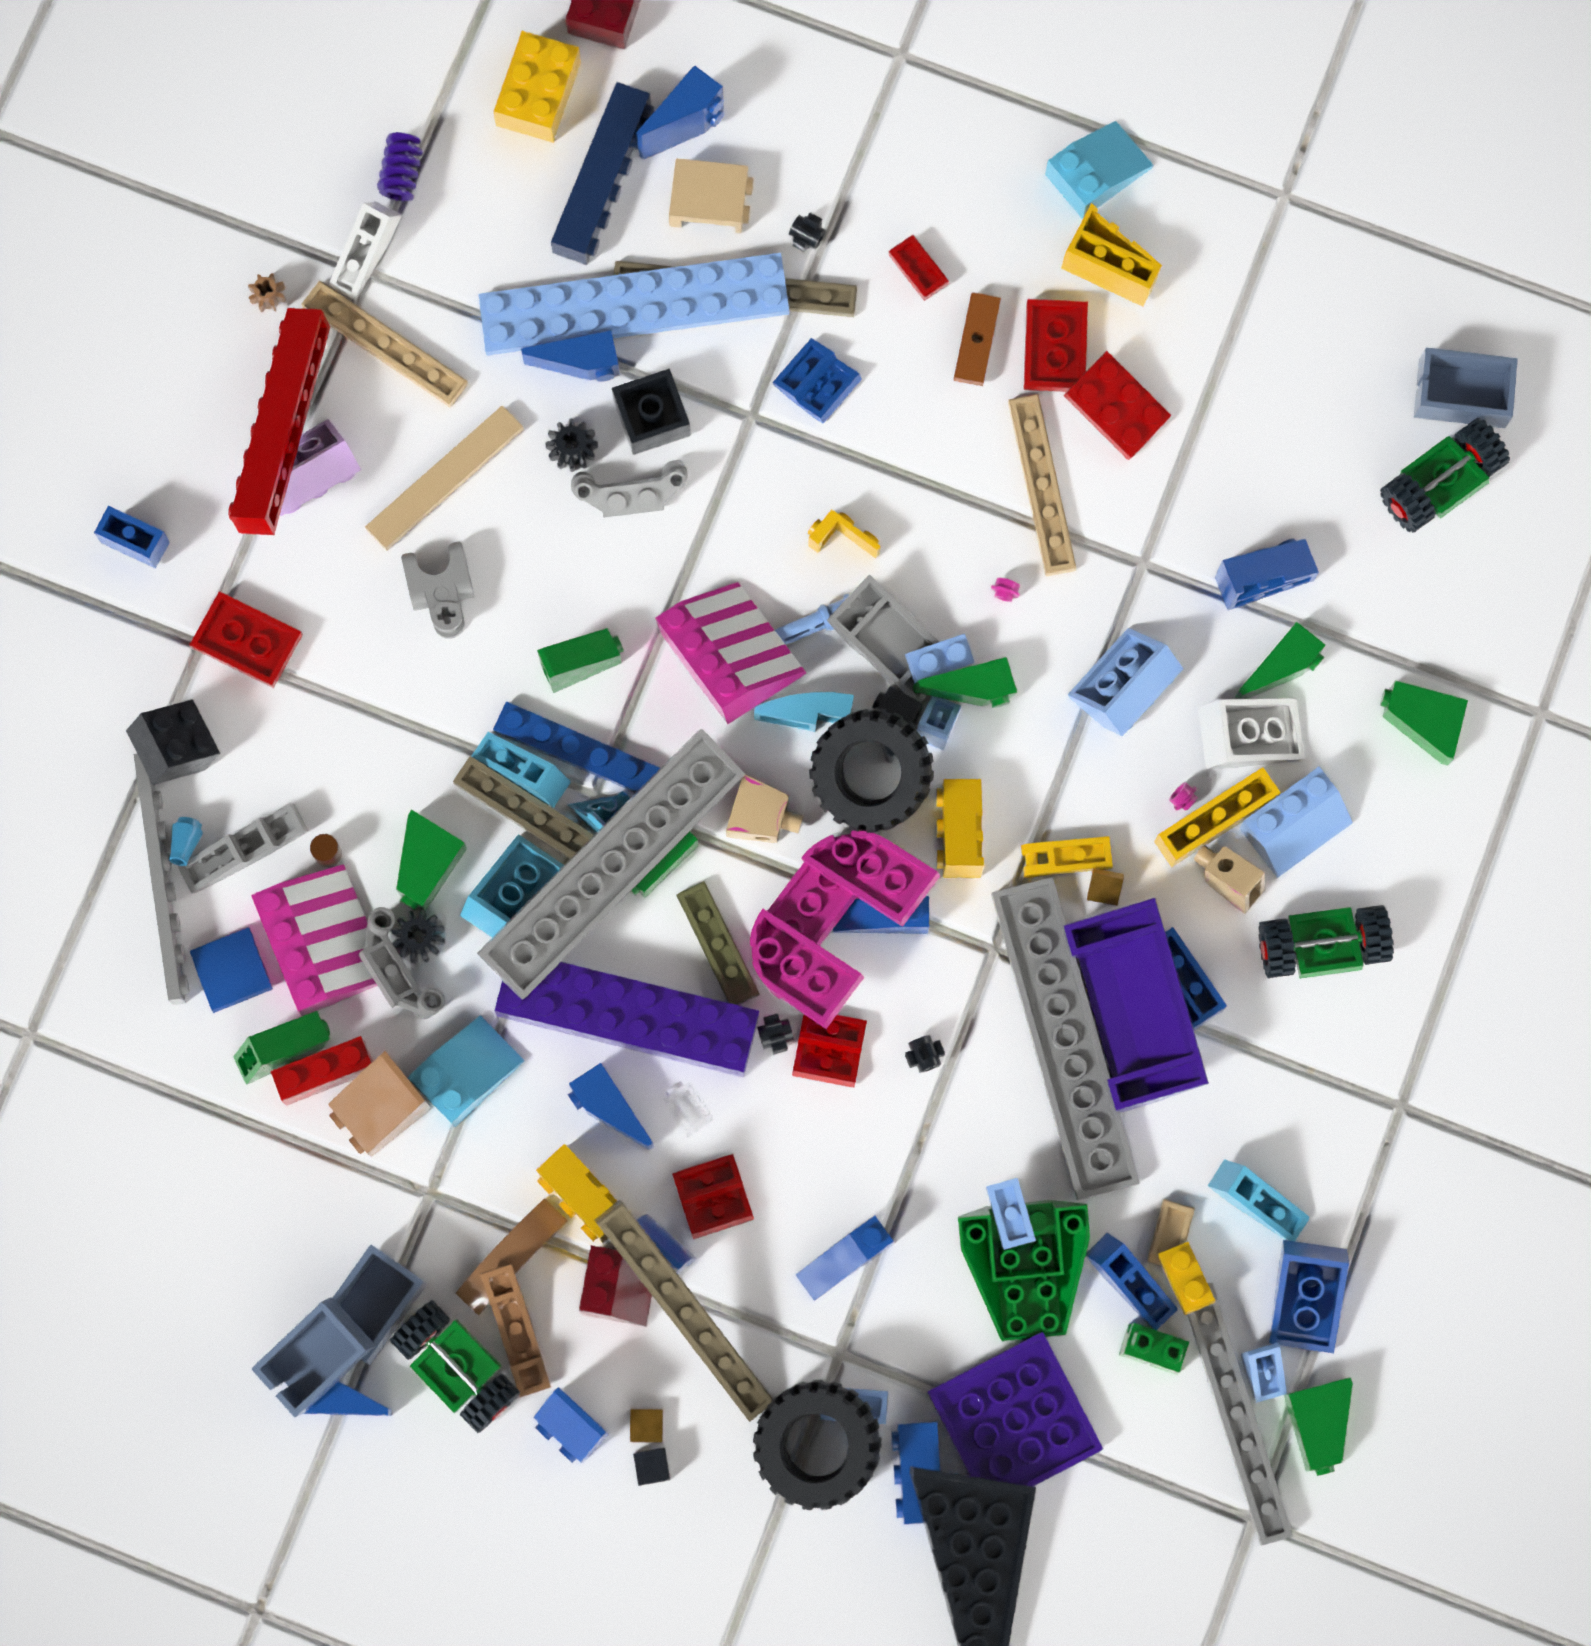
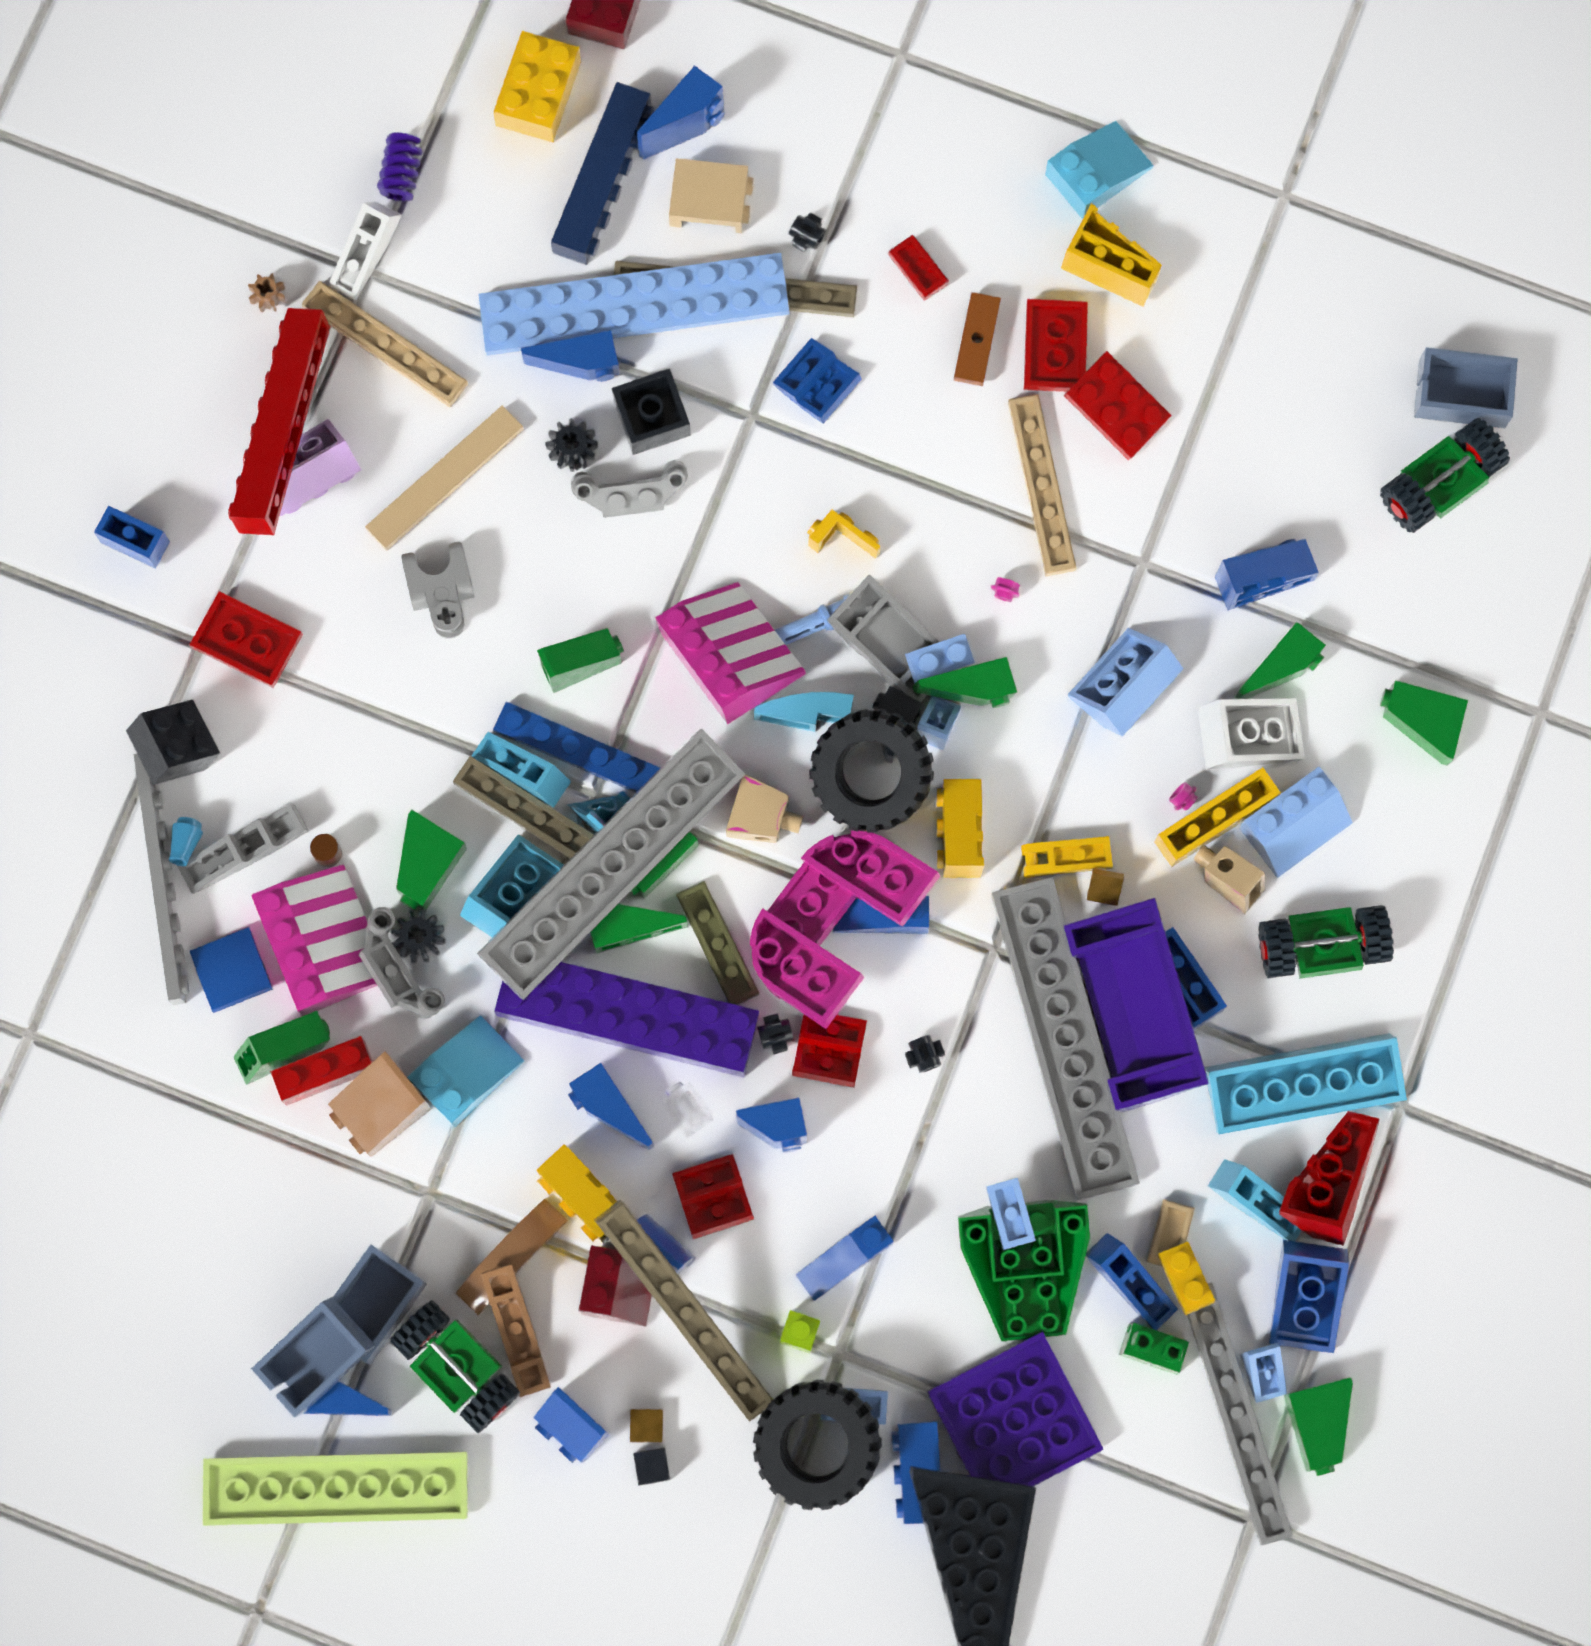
none -> yellowish green plate [203,1452,468,1526]
none -> green slope [591,904,688,953]
none -> blue slope [736,1097,807,1153]
none -> lime brick [779,1310,821,1353]
none -> medium azure arch [1205,1033,1407,1135]
none -> red wedge [1279,1111,1380,1246]

